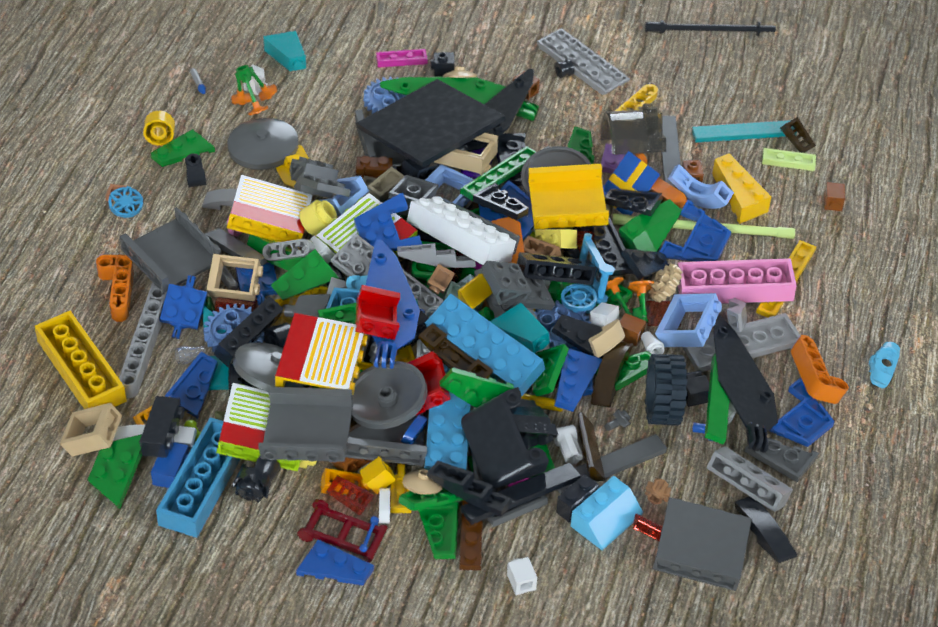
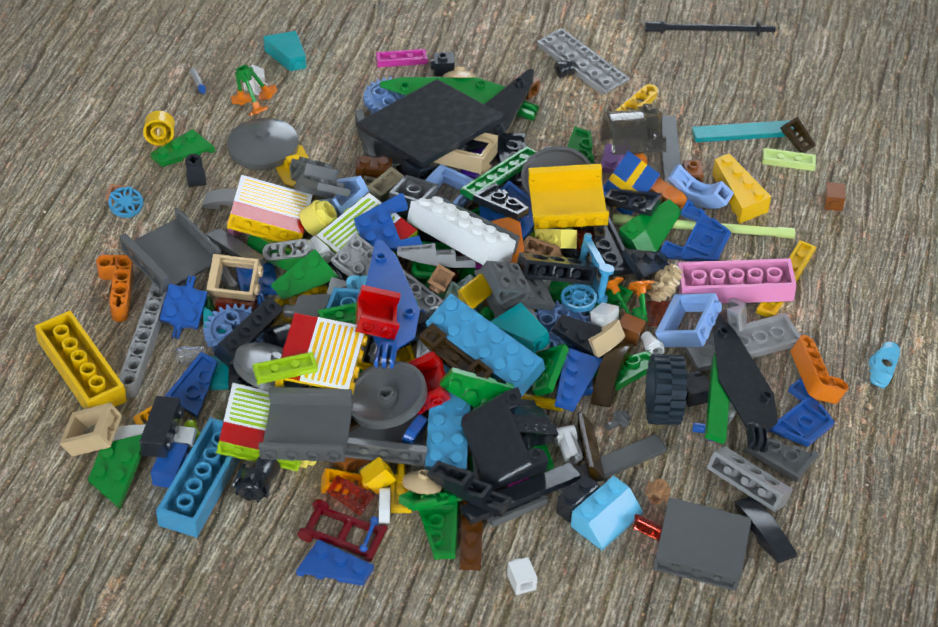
none -> lime tile [252,352,318,385]

